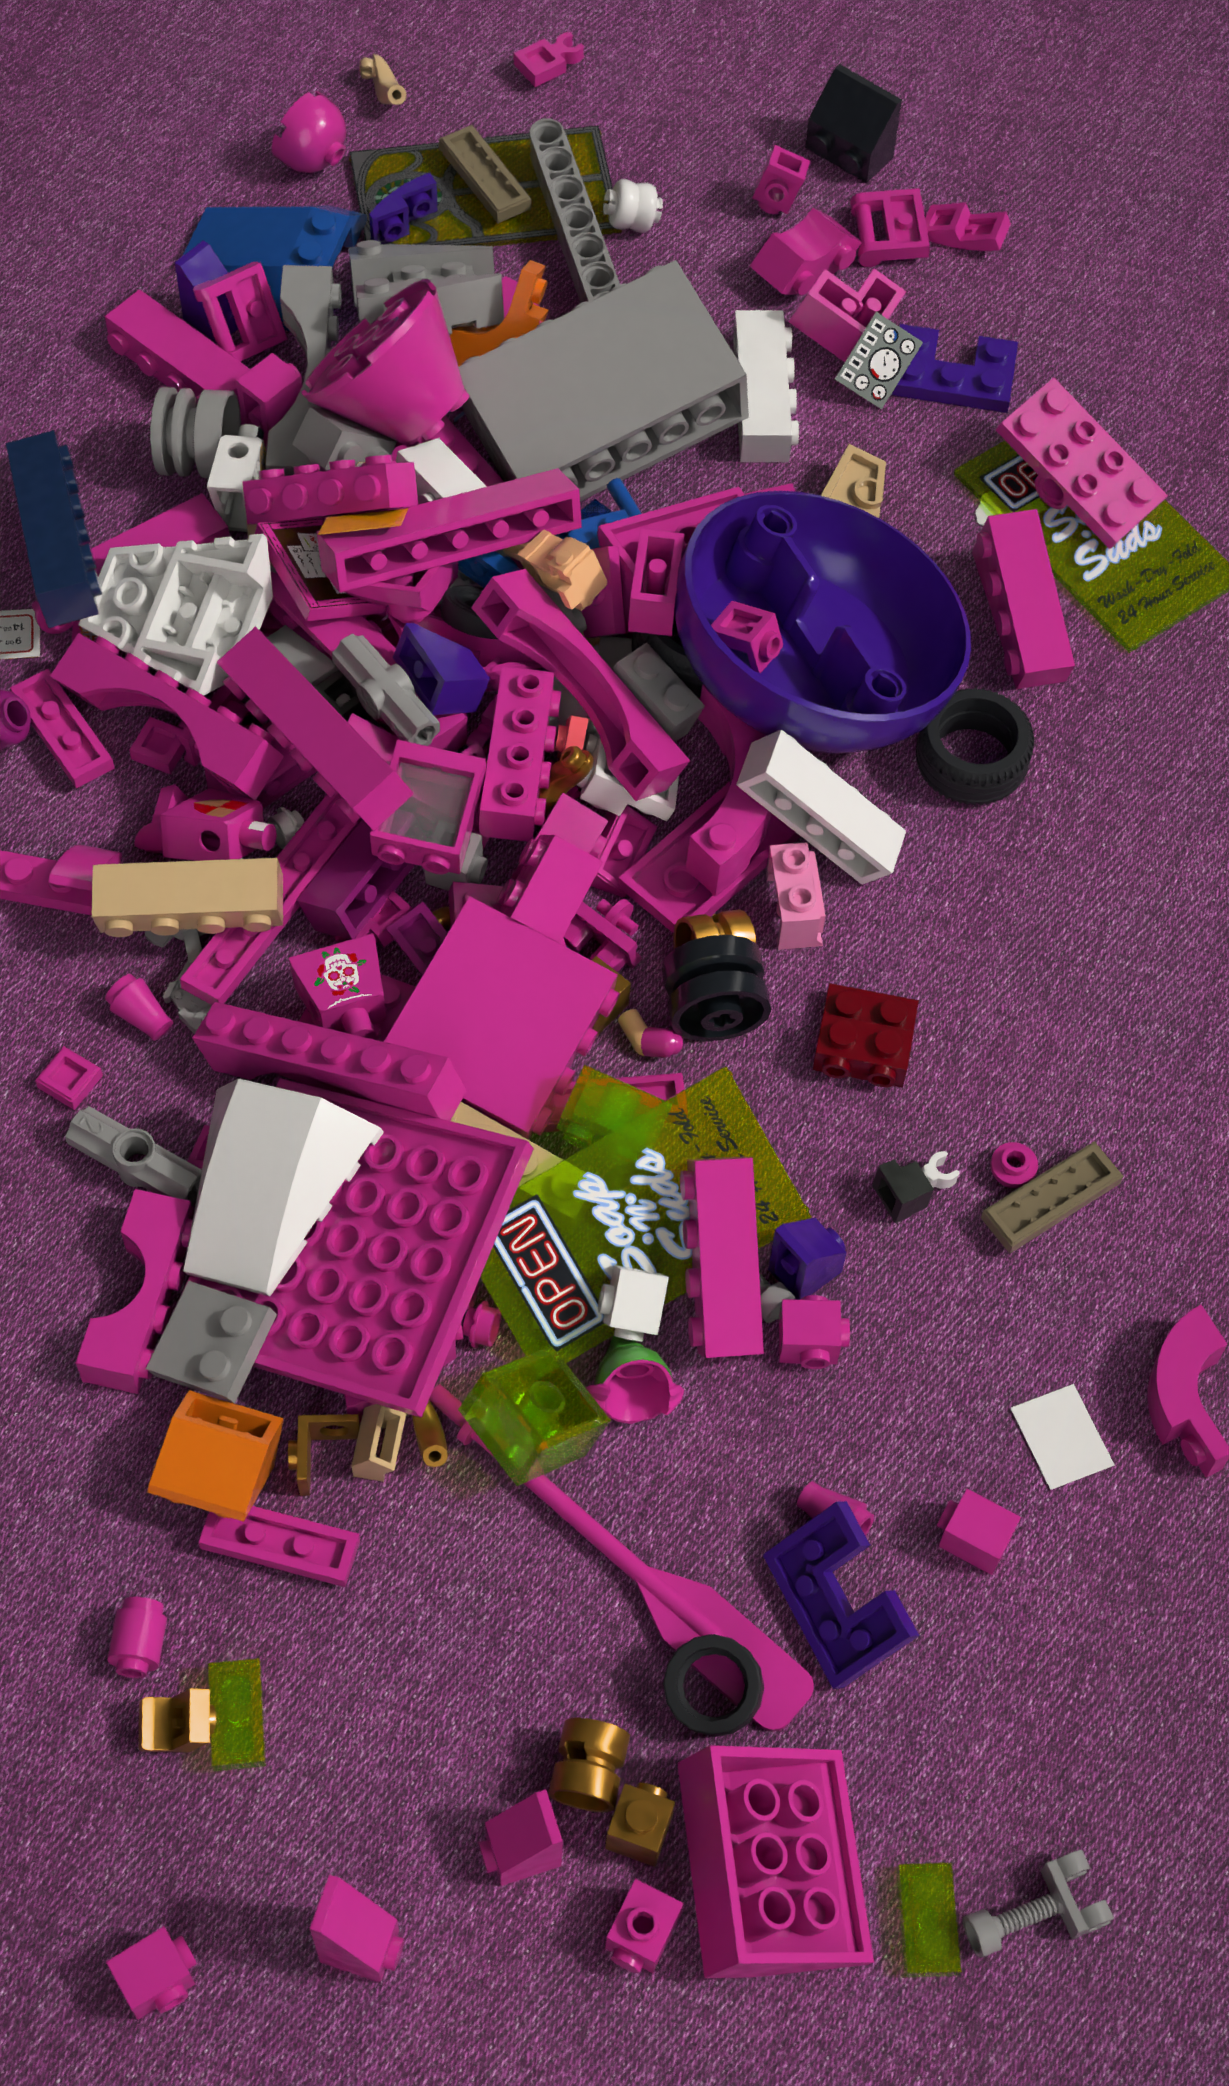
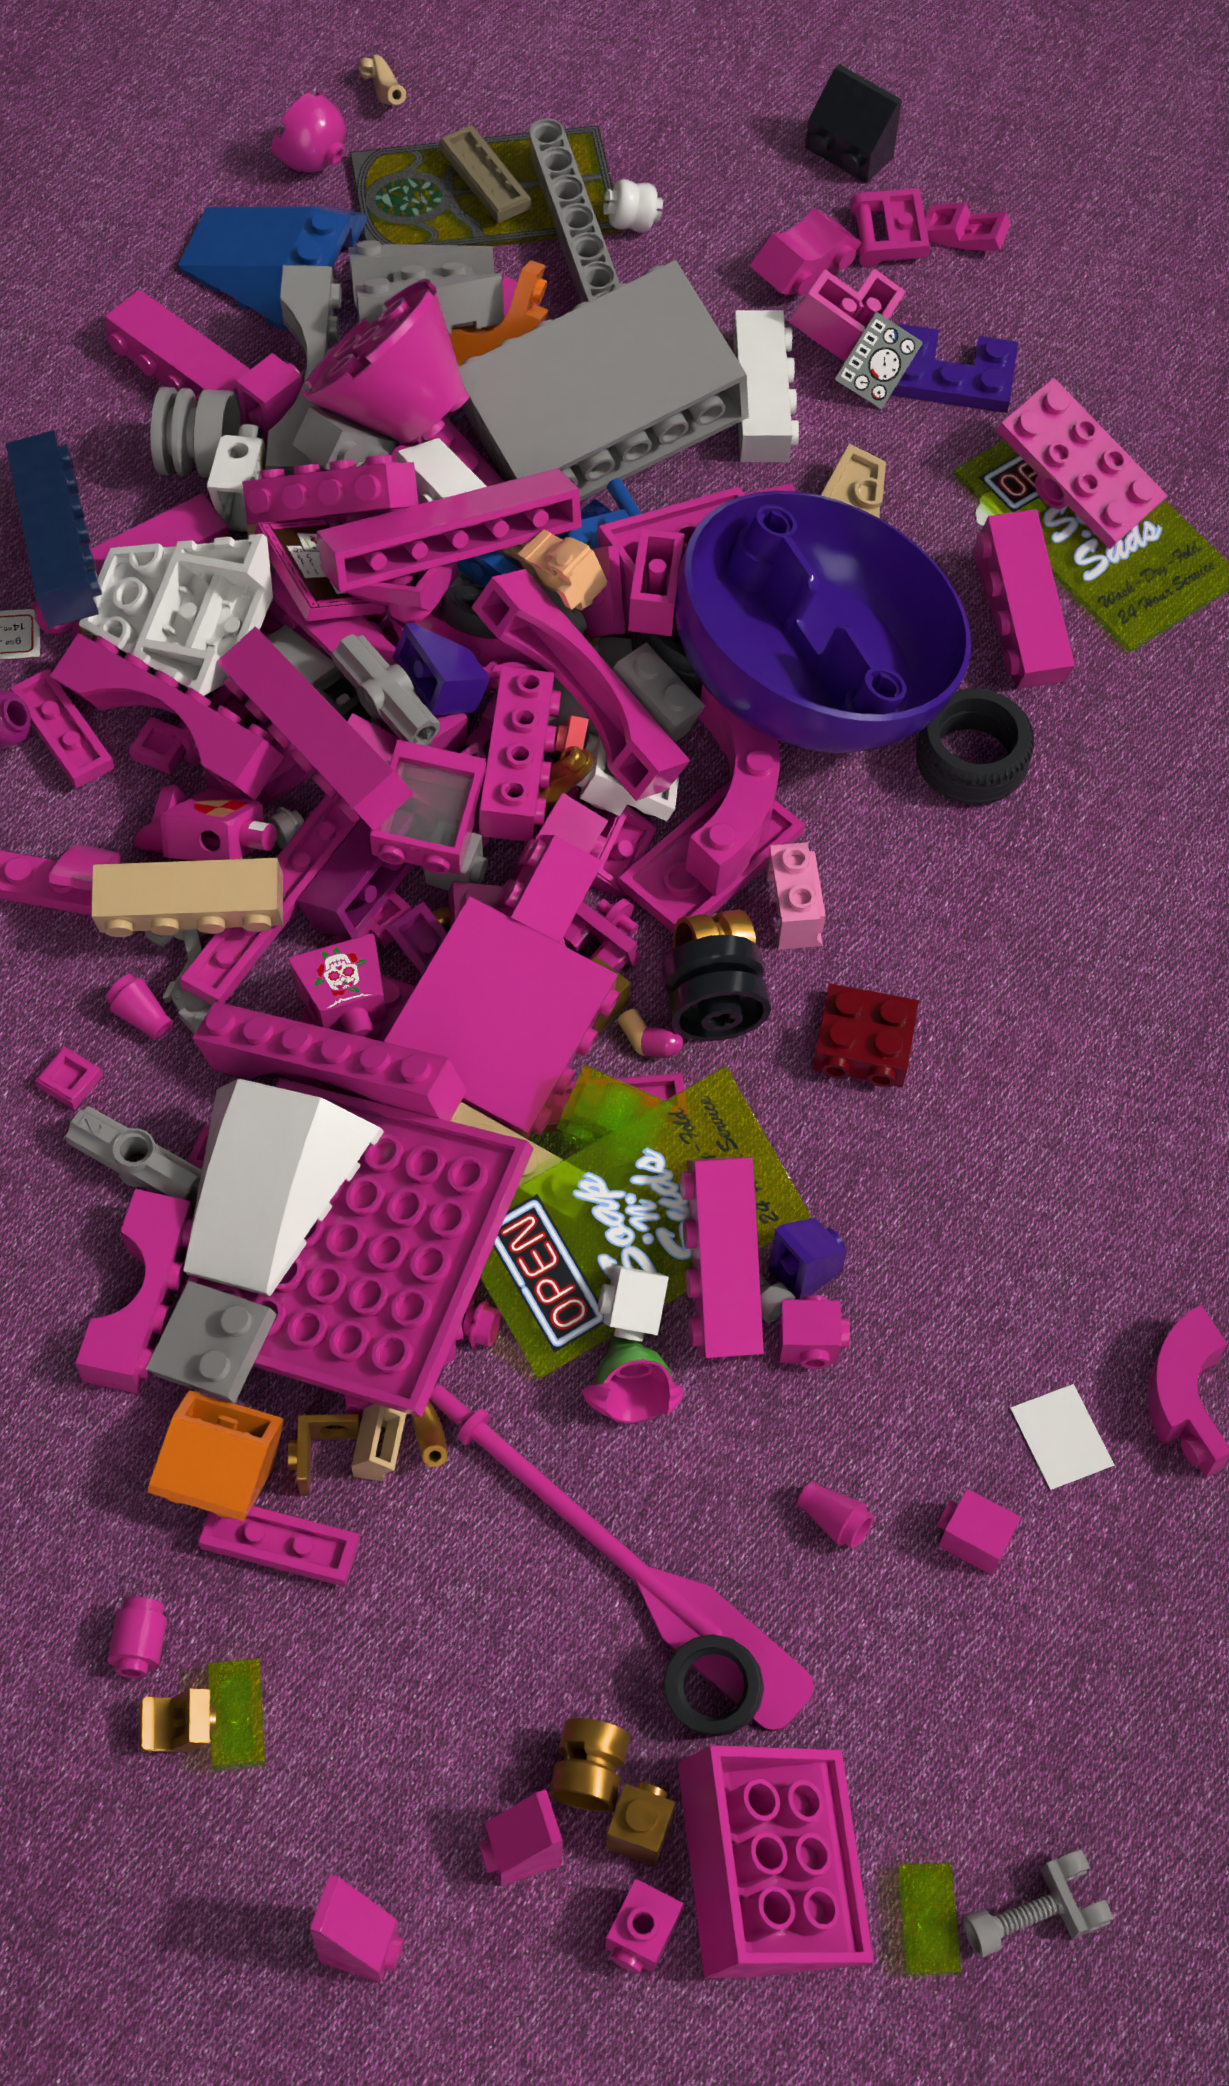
dark pink brick [106,1926,197,2020] -> none
dark purple slope [175,240,238,343] -> none
dark pink plate [193,261,287,362] -> none
light orange sticker [318,508,408,535] -> none
dark purple slope [369,172,438,245] -> none
clear neon green brick [458,1346,611,1486] -> none
dark pink plate [514,32,584,87] -> none
dark pink bracket [711,601,783,673] -> none
white brick [736,730,906,885] -> none
dark pink brick [752,145,810,214] -> none
dark purple plate [763,1501,920,1689] -> none
pearl dark grey piece [872,1151,959,1223] -> none
dark tan plate [981,1141,1124,1254] -> none
dark pink plate [990,1142,1038,1188] -> none

